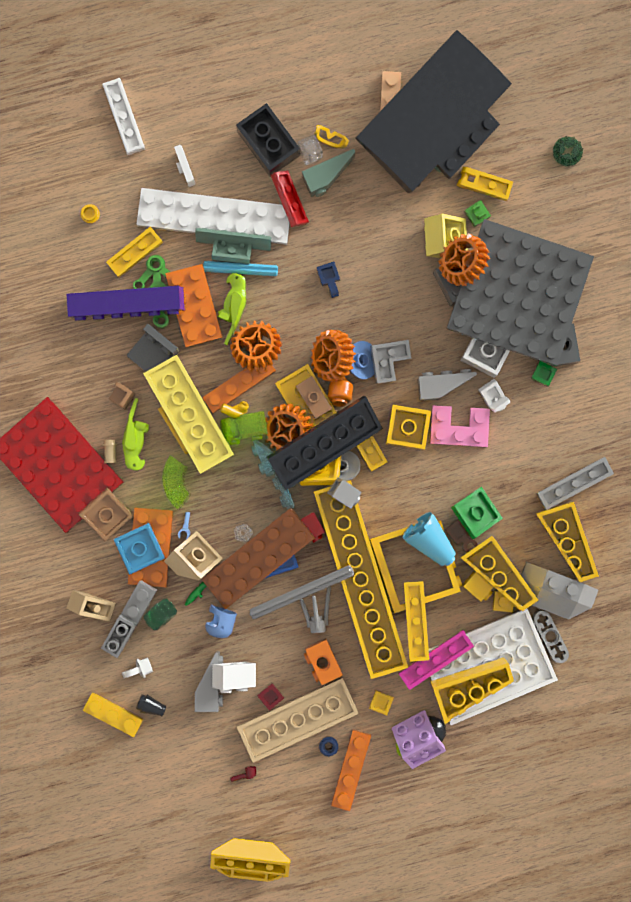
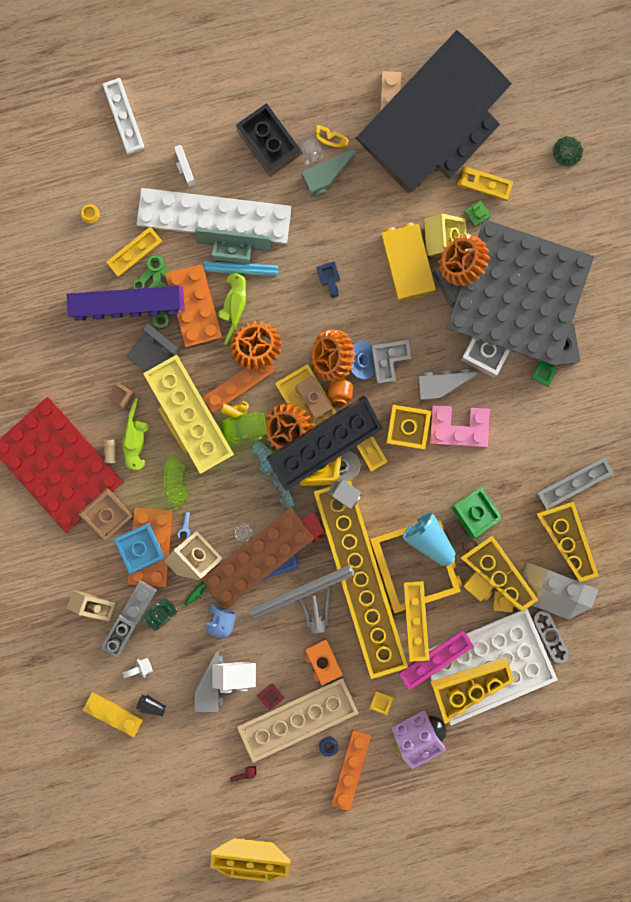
red tile [270,170,309,227] -> none
white bracket [478,379,510,412] -> none
none -> yellow brick [381,223,436,302]

